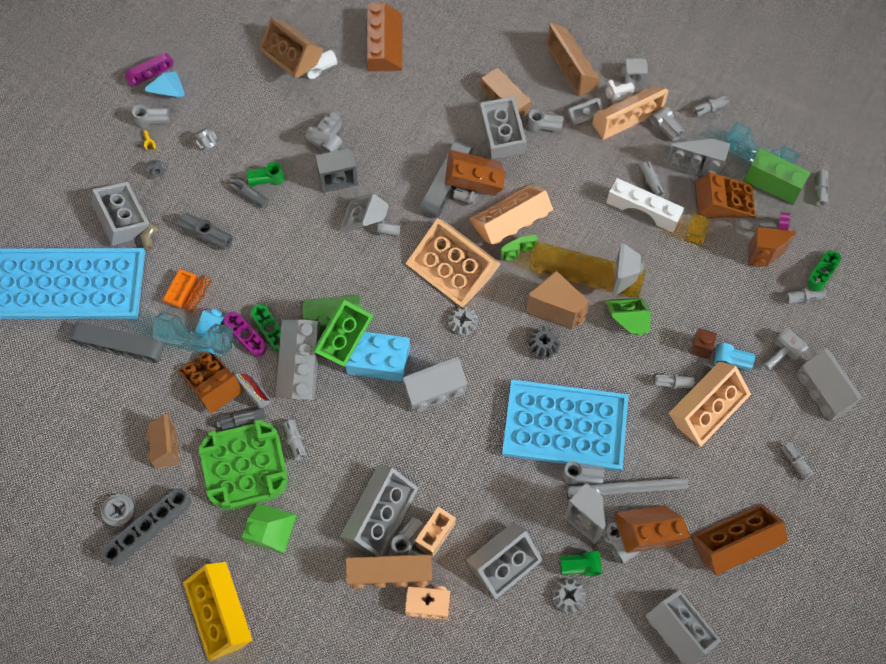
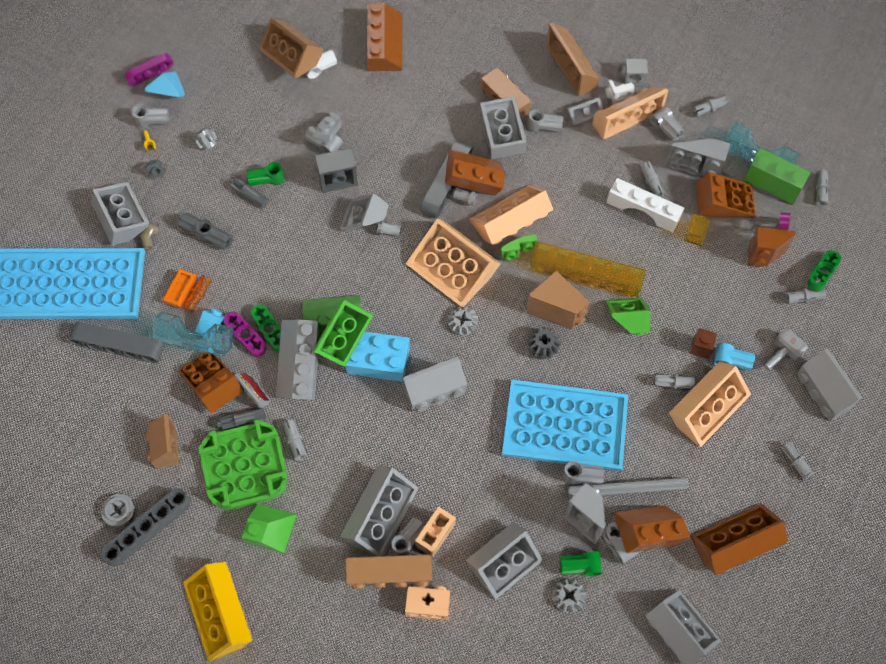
light grey slope [612,243,644,295] -> none

